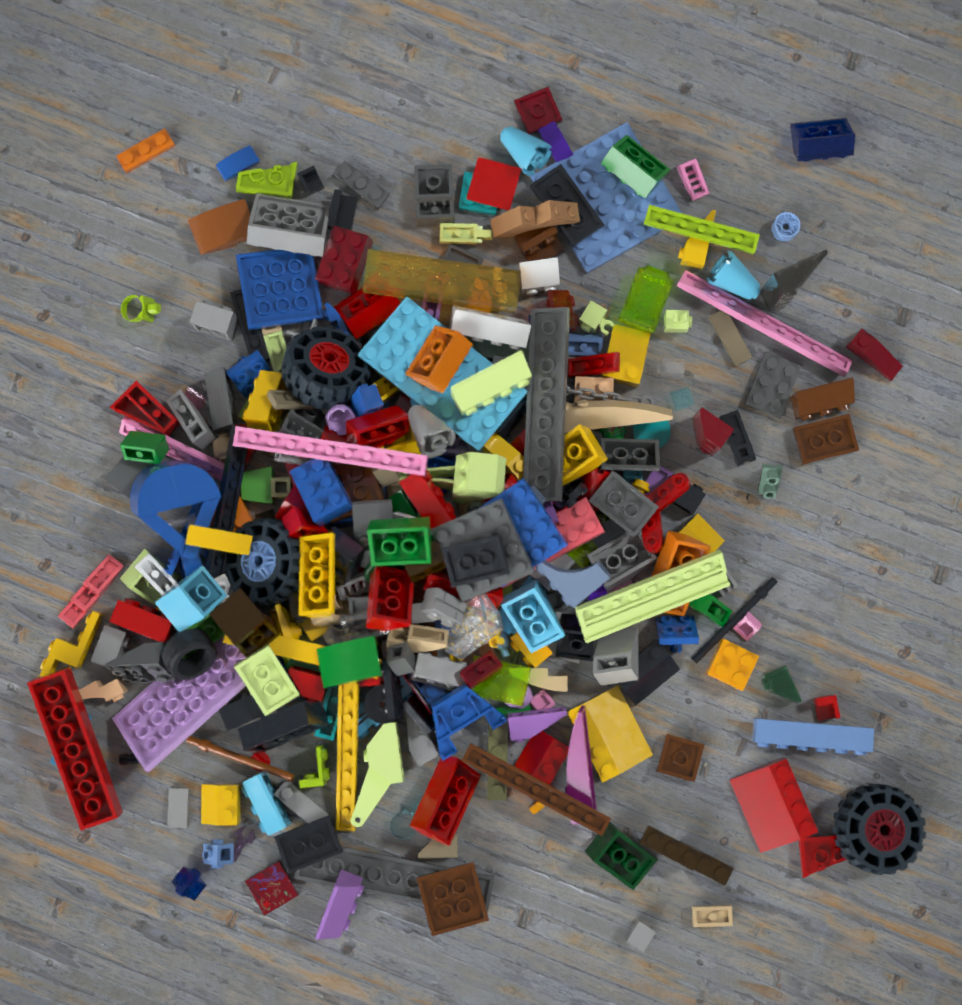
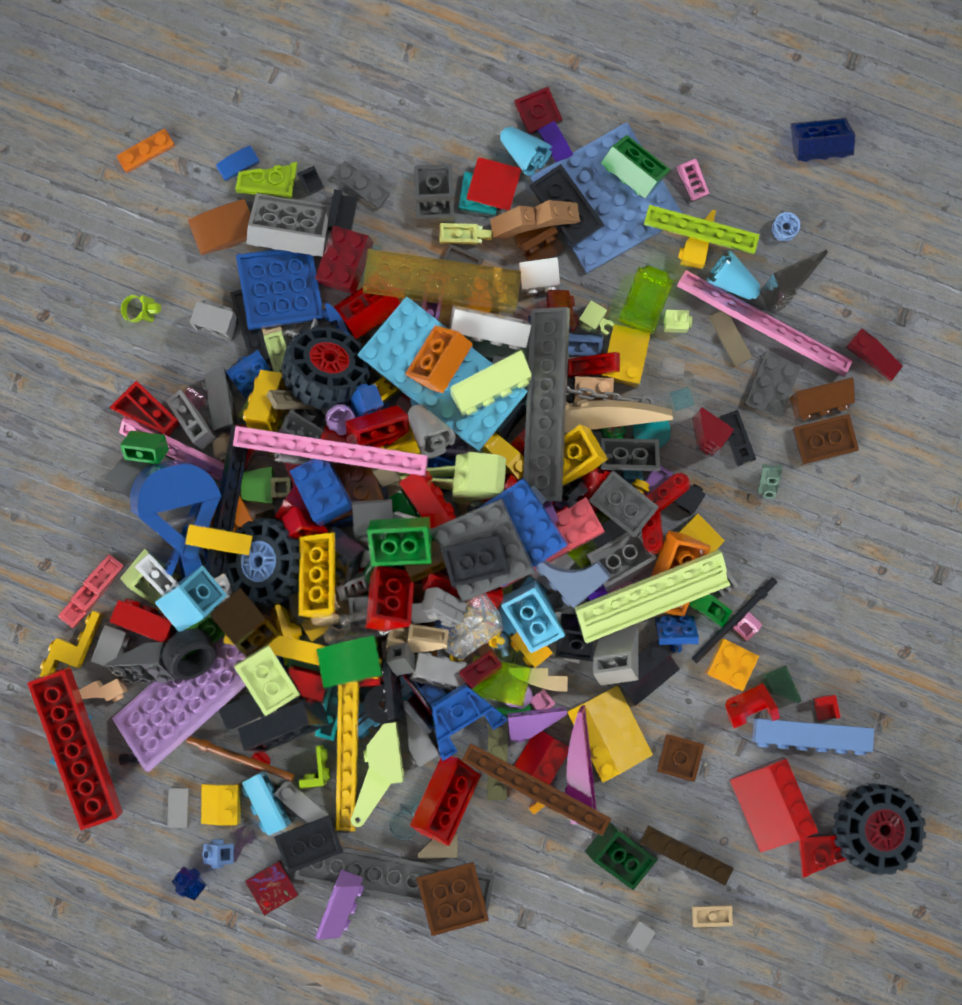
none -> red piece [725,683,780,729]

